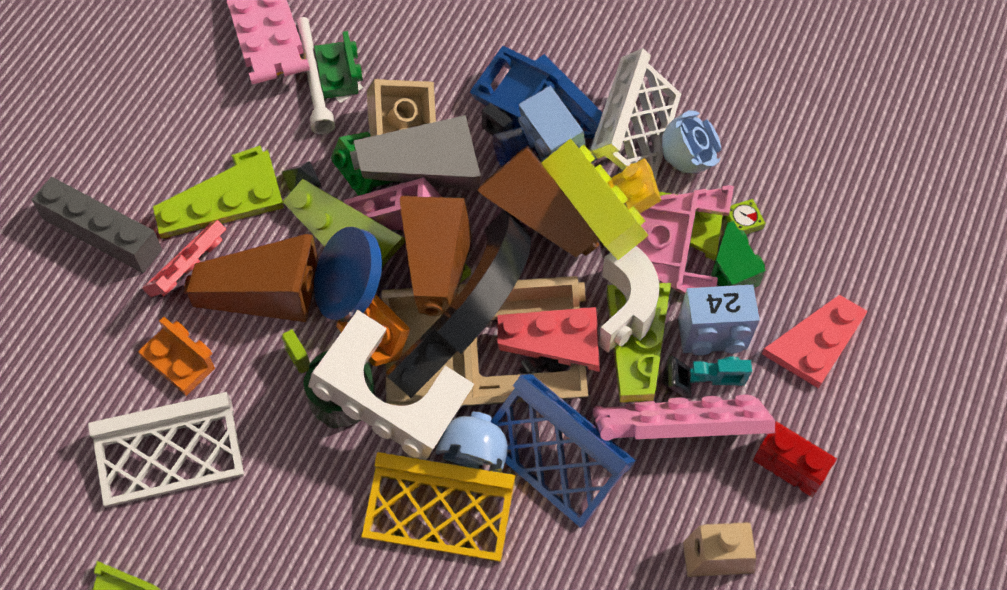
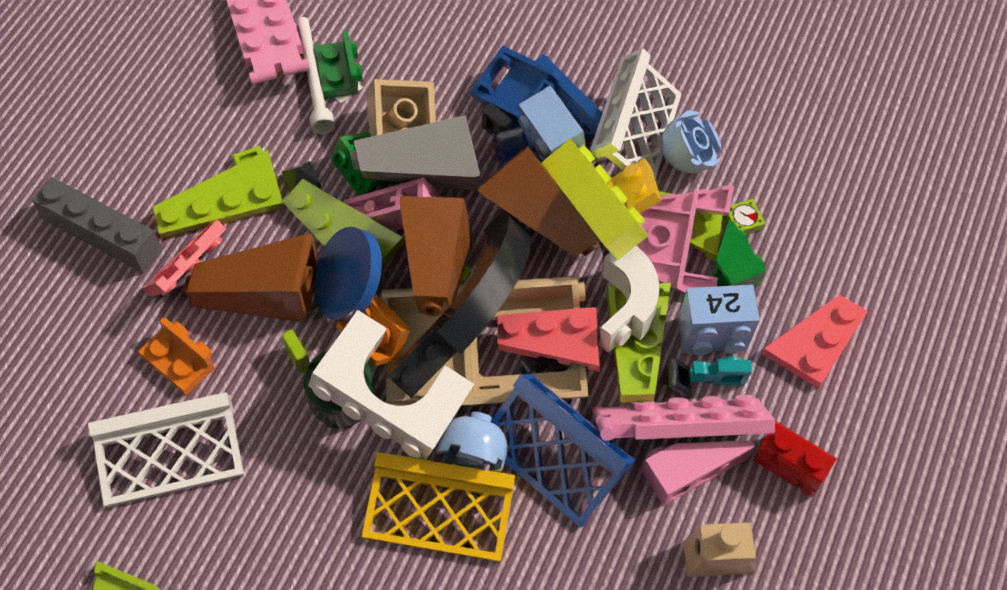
none -> bright pink slope [642,440,755,506]

